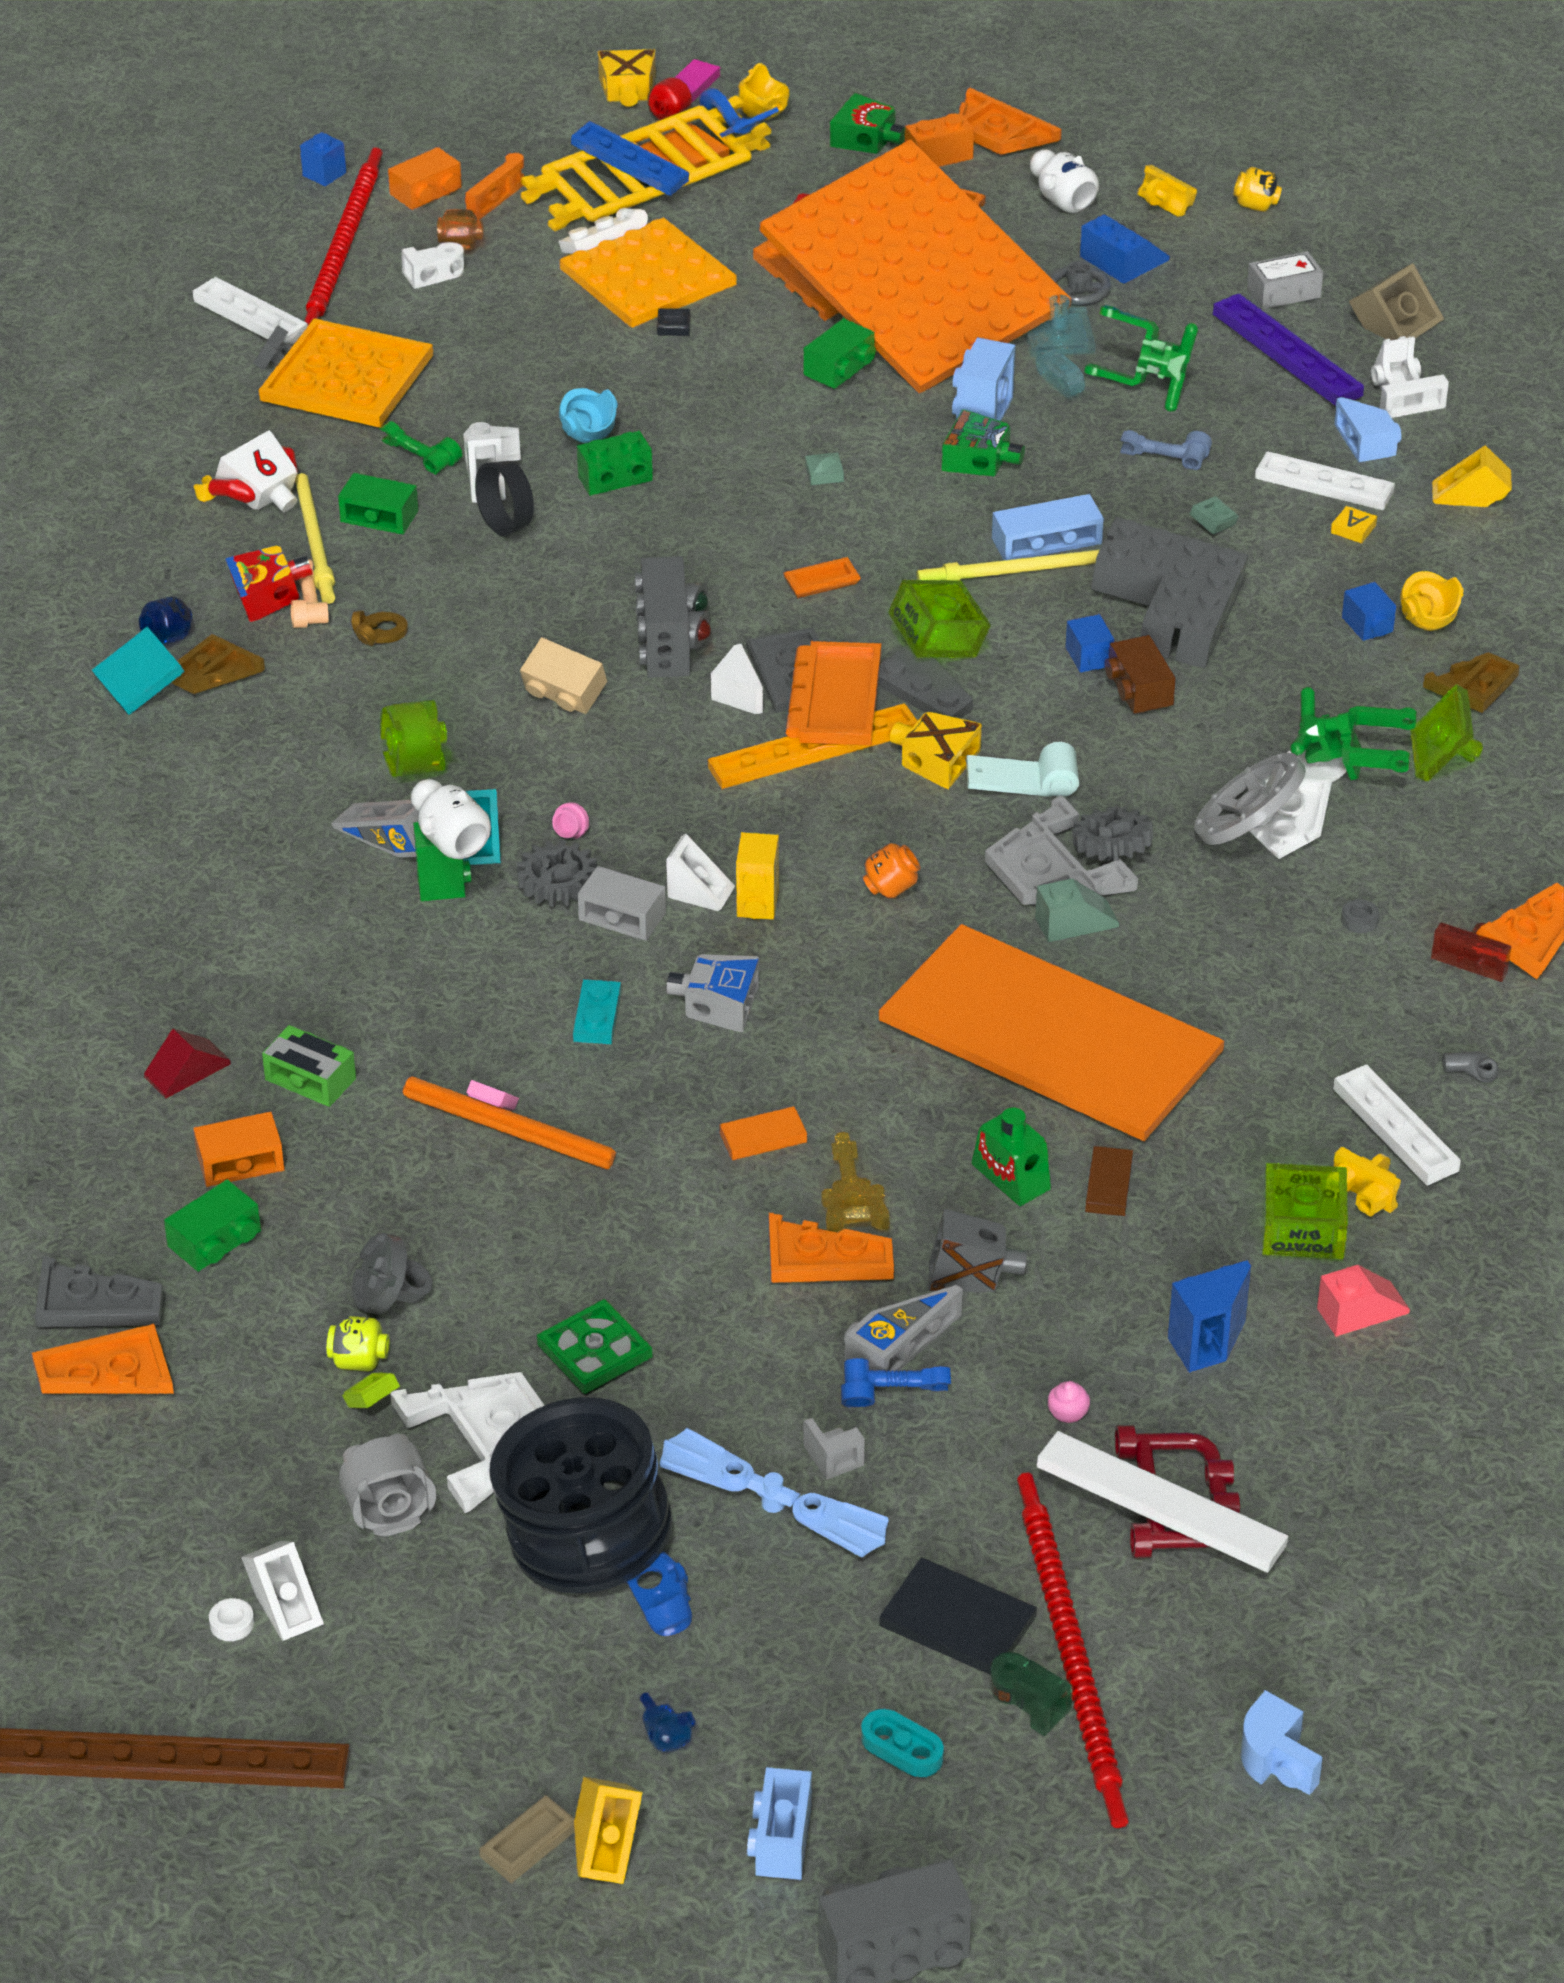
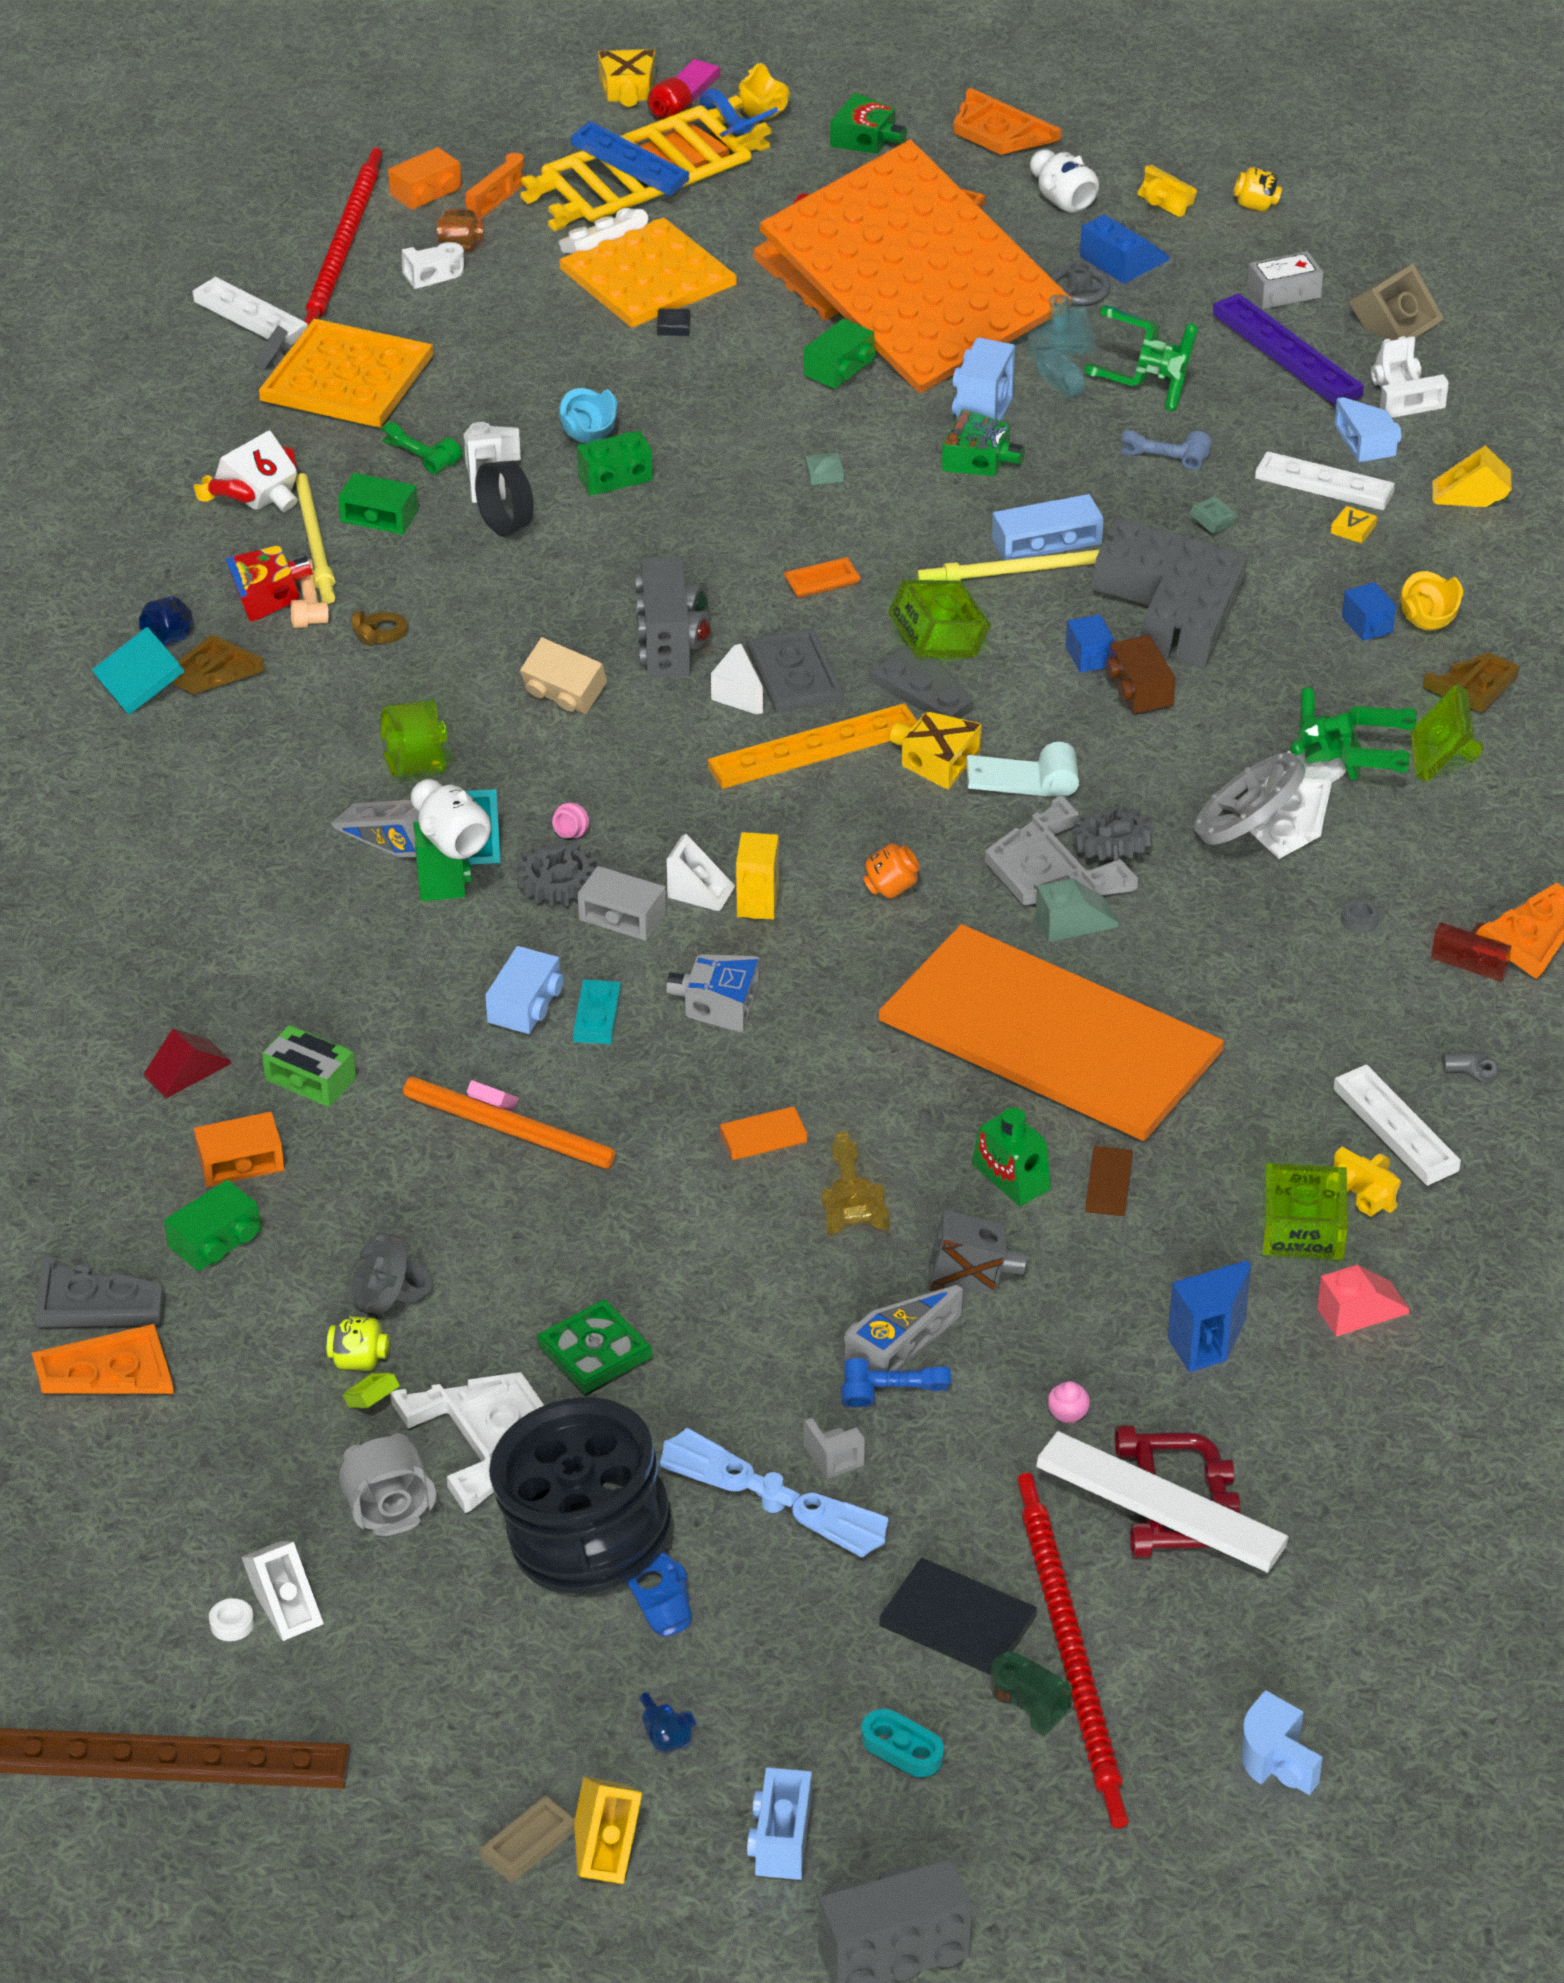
blue brick [300,132,346,186] -> none
orange wing [769,1213,894,1283] -> none
orange hinge [786,641,882,745] -> none
orange brick [905,113,974,167] -> none
none -> light blue brick [486,946,564,1034]

